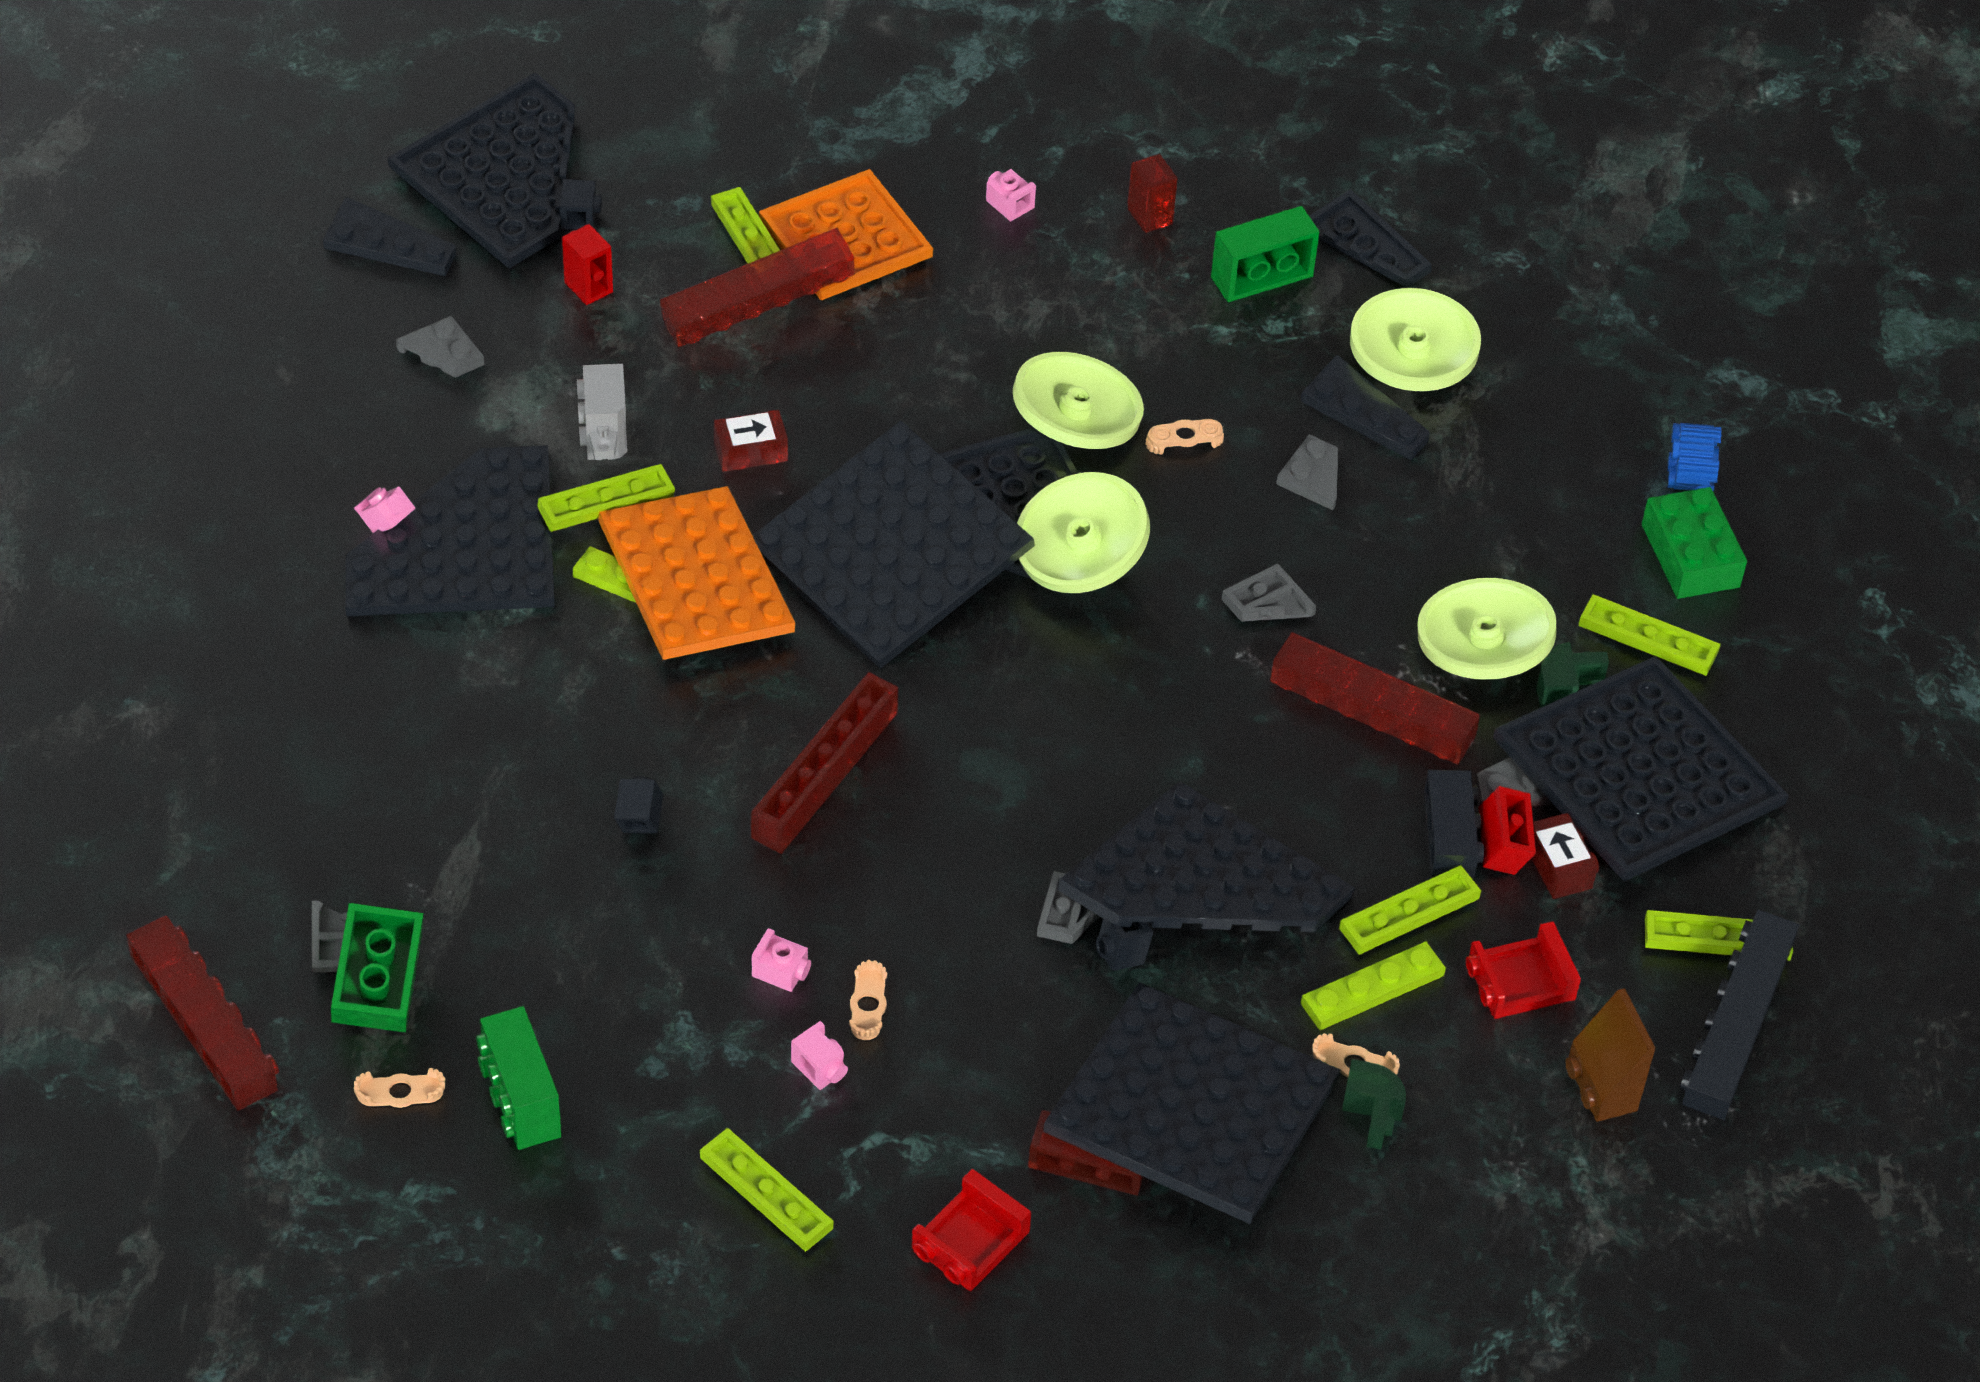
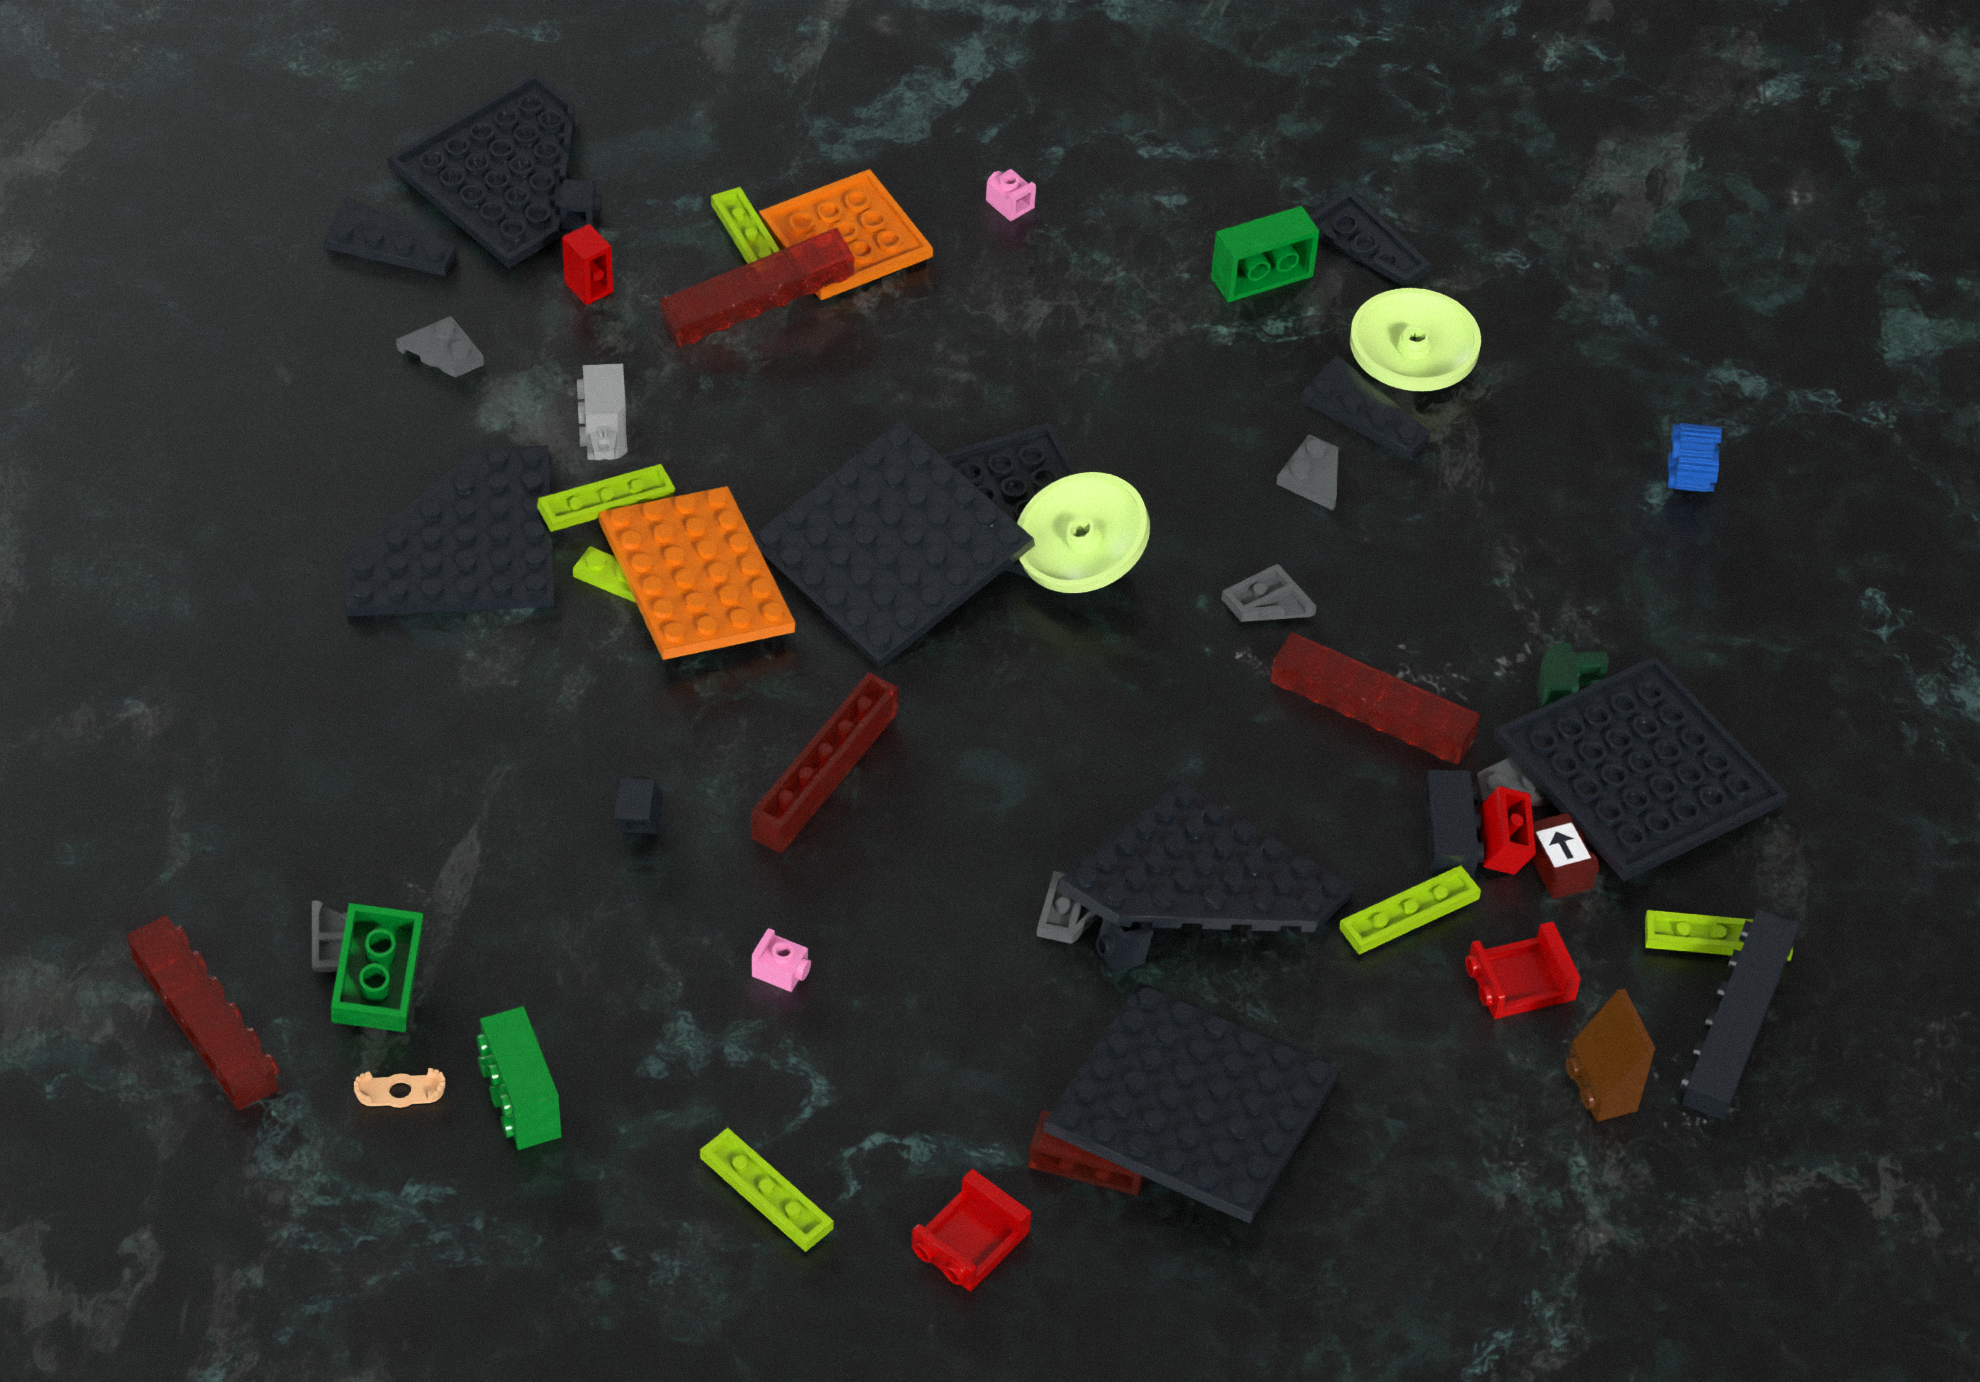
bright pink brick [354,486,415,533] -> none
clear red brick [714,410,788,472] -> none
bright pink brick [791,1021,848,1090] -> none
light nougat piece [849,960,887,1040] -> none
yellowish green dish [1013,352,1144,449] -> none
clear red brick [1127,154,1178,233] -> none
light nougat piece [1145,419,1224,454] -> none
lime plate [1301,942,1446,1031] -> none
light nougat piece [1312,1033,1400,1084] -> none
clear green brick [1342,1059,1406,1149] -> none
yellowish green dish [1418,578,1556,679] -> none
lime plate [1578,594,1720,676] -> none
green brick [1642,487,1747,599] -> none

